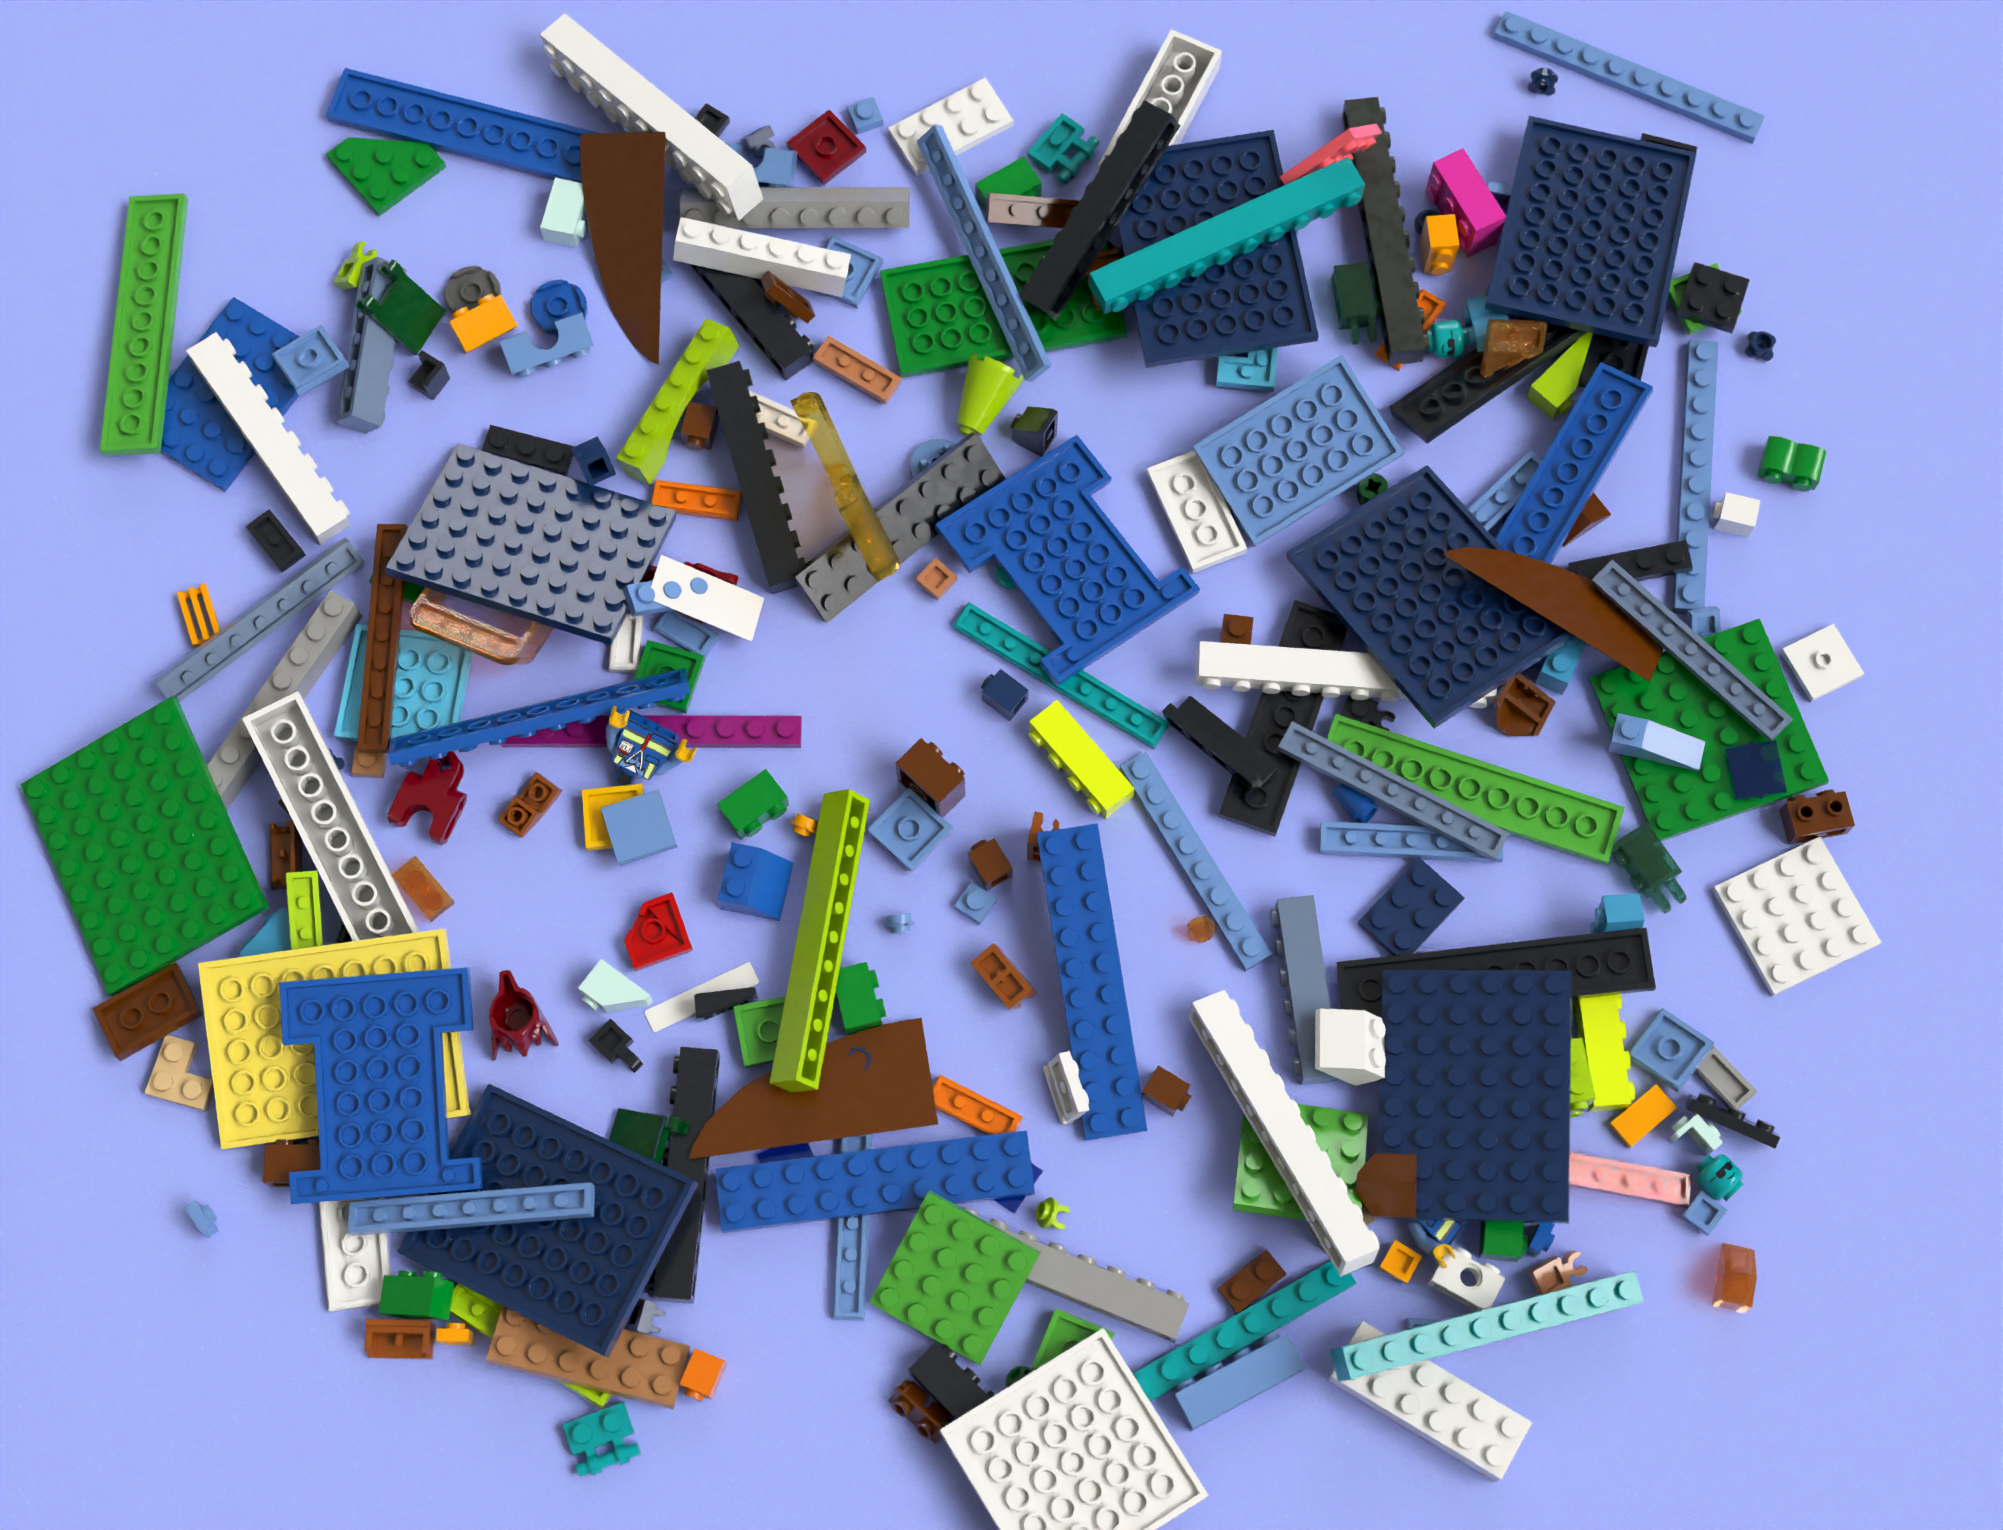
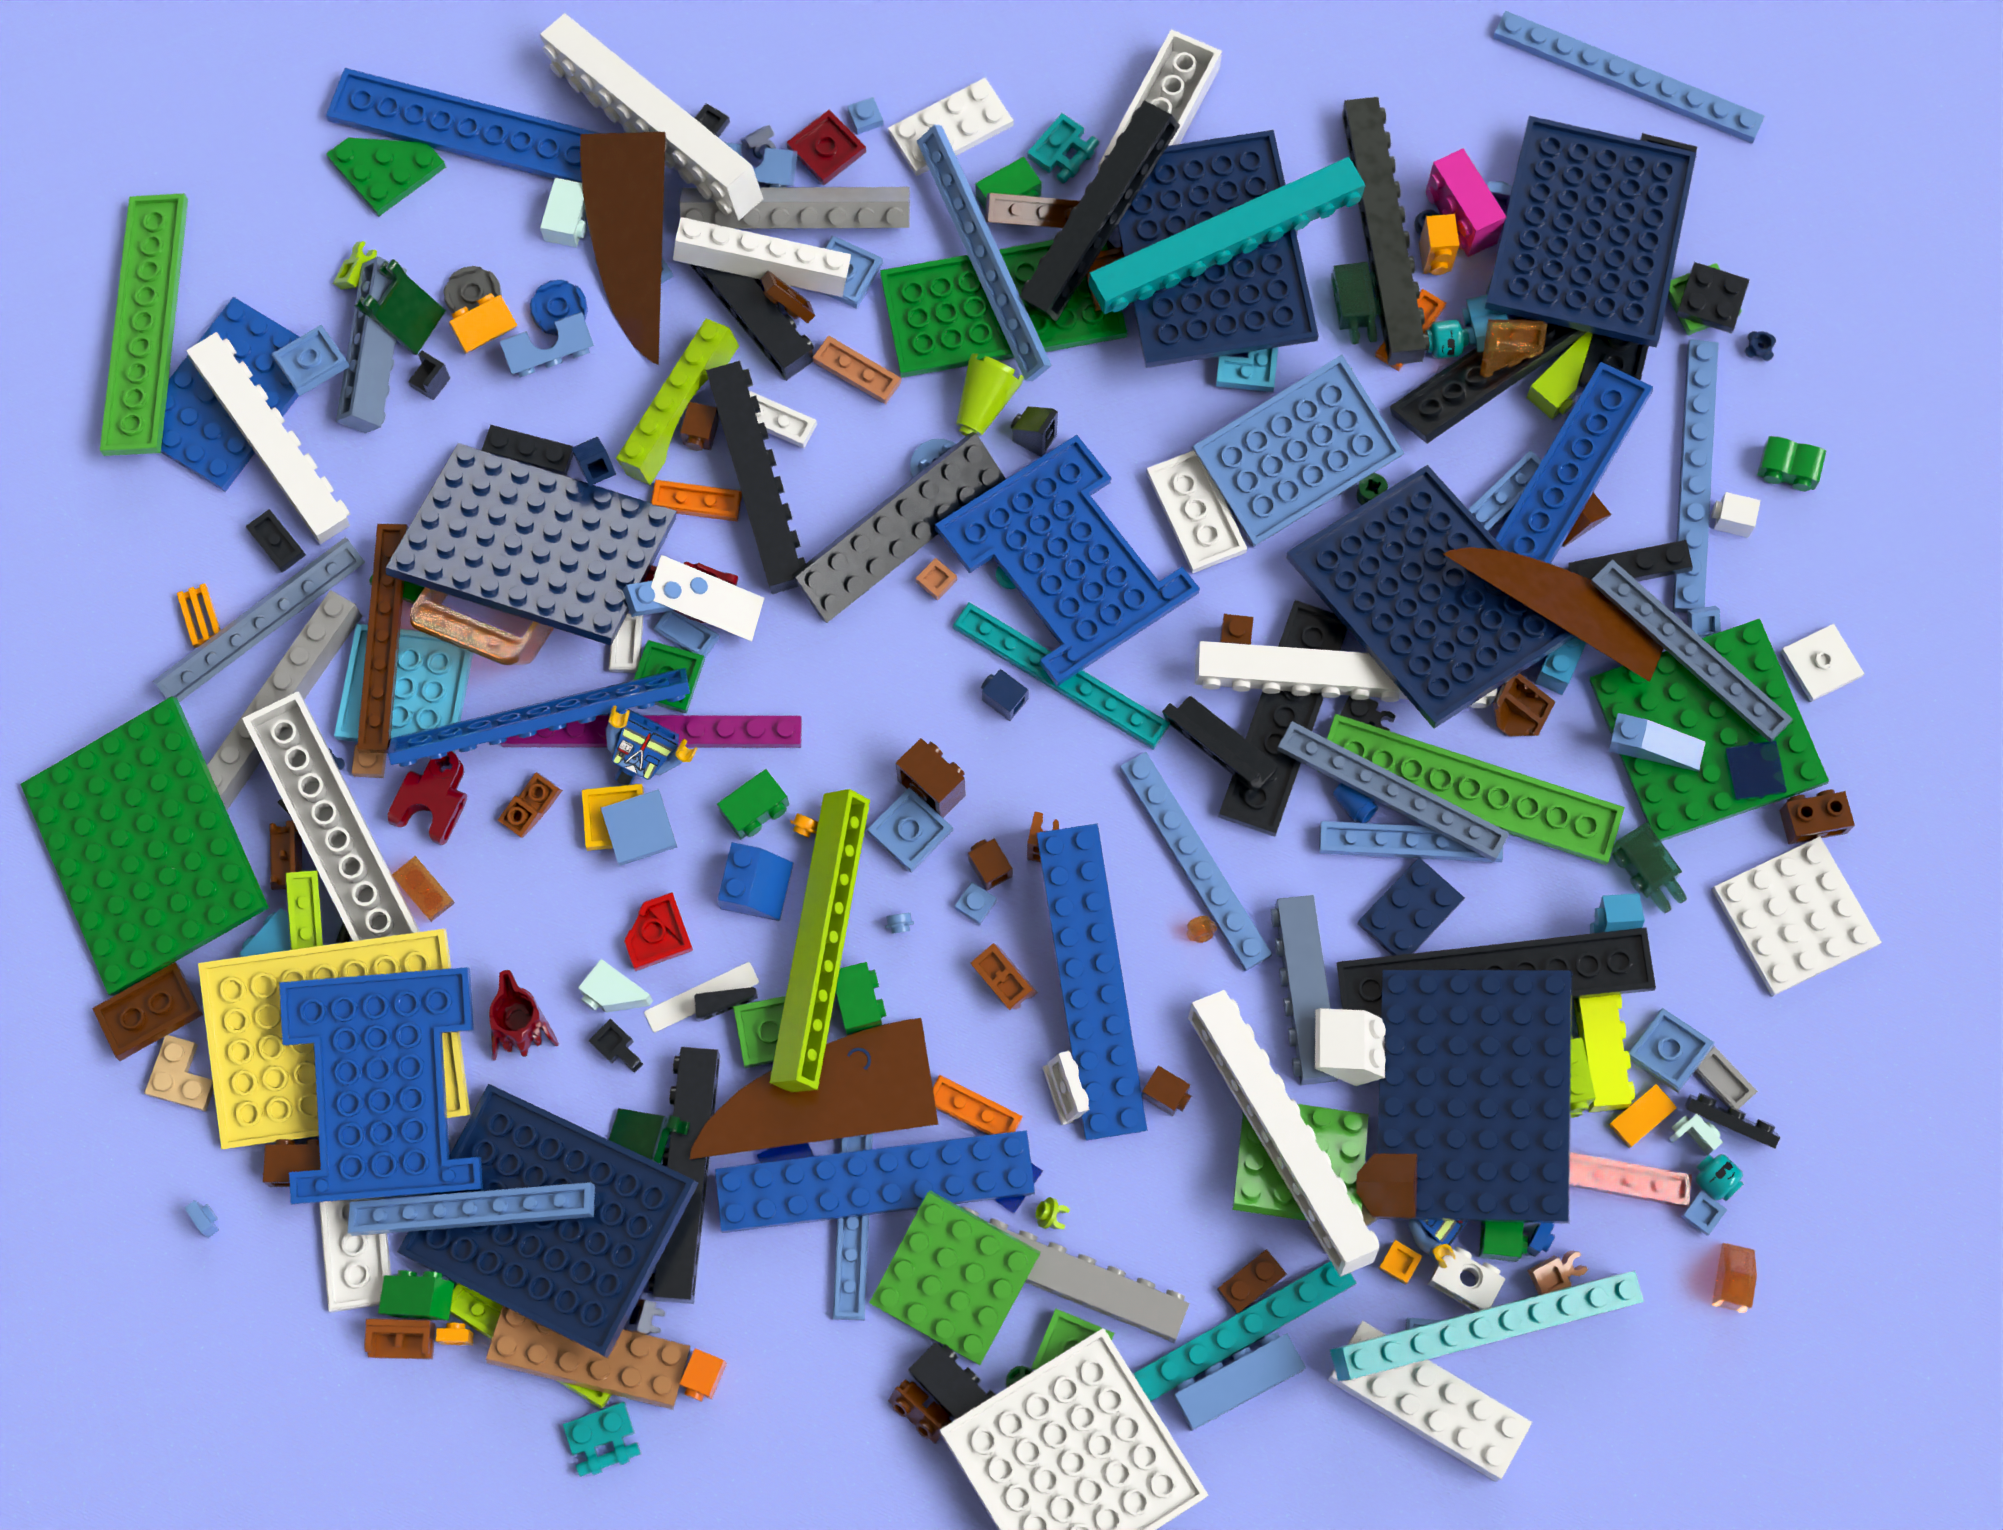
clear yellow windscreen [790,392,900,583] -> none
neon yellow brick [1028,700,1135,819] -> none
coral plate [1280,124,1382,185] -> none
dark blue plate [1528,68,1558,95] -> none

